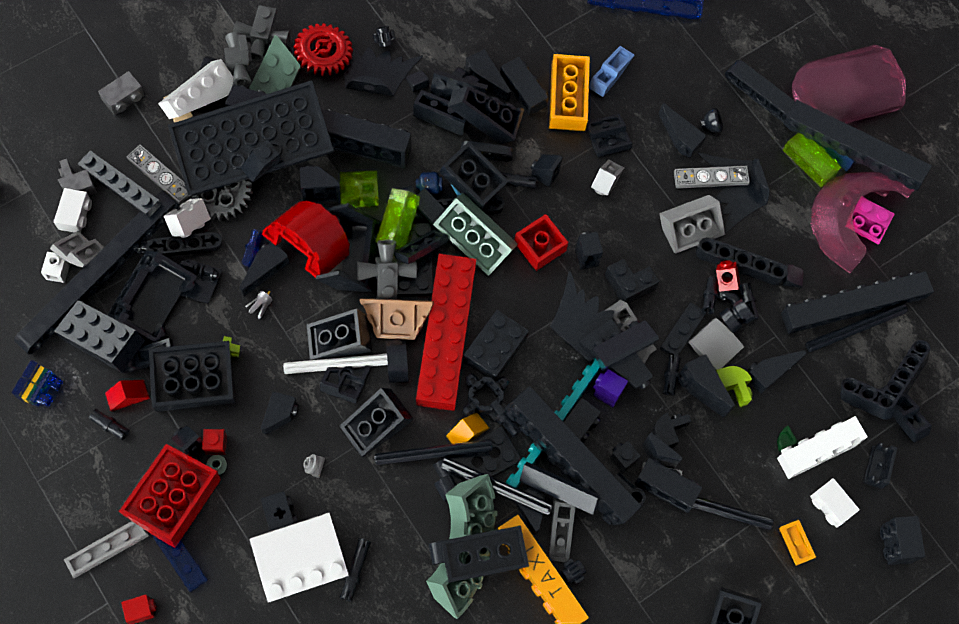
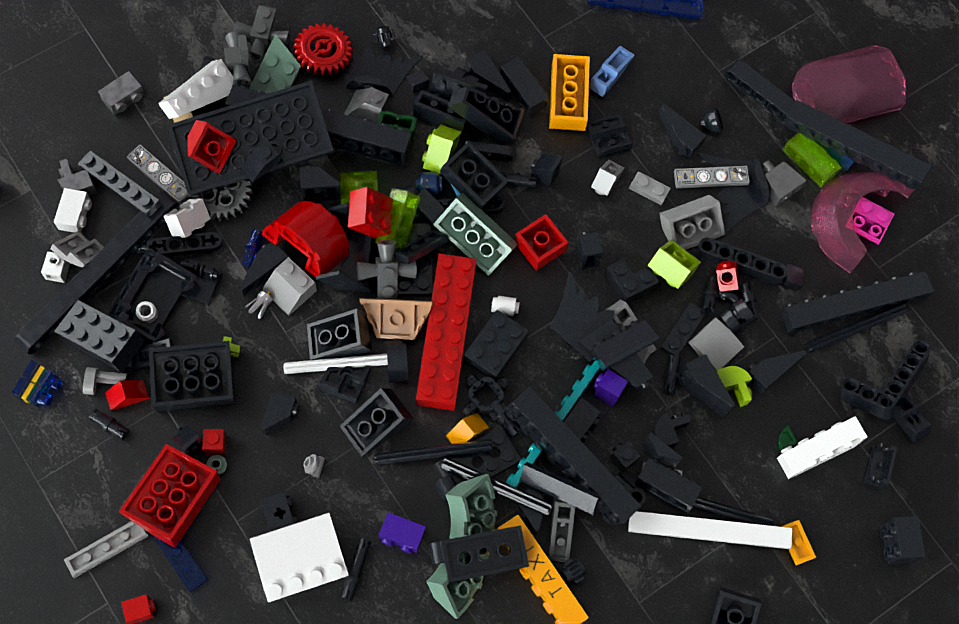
white brick [810,478,860,528] -> none
none -> light grey piece [83,367,127,395]
none -> white brick [136,301,158,323]
none -> red slope [188,120,237,174]
none -> light grey slope [262,257,317,316]
none -> flat silver slope [344,88,389,123]
none -> red brick [348,187,393,238]
none -> dark green brick [377,111,416,142]
none -> dark purple brick [379,513,426,554]
none -> lime brick [422,125,462,175]
none -> white brick [491,296,520,317]
none -> white tile [628,511,792,549]
none -> light grey plate [629,171,671,205]
none -> brick [648,240,701,289]
none -> flat silver torso [761,160,806,207]

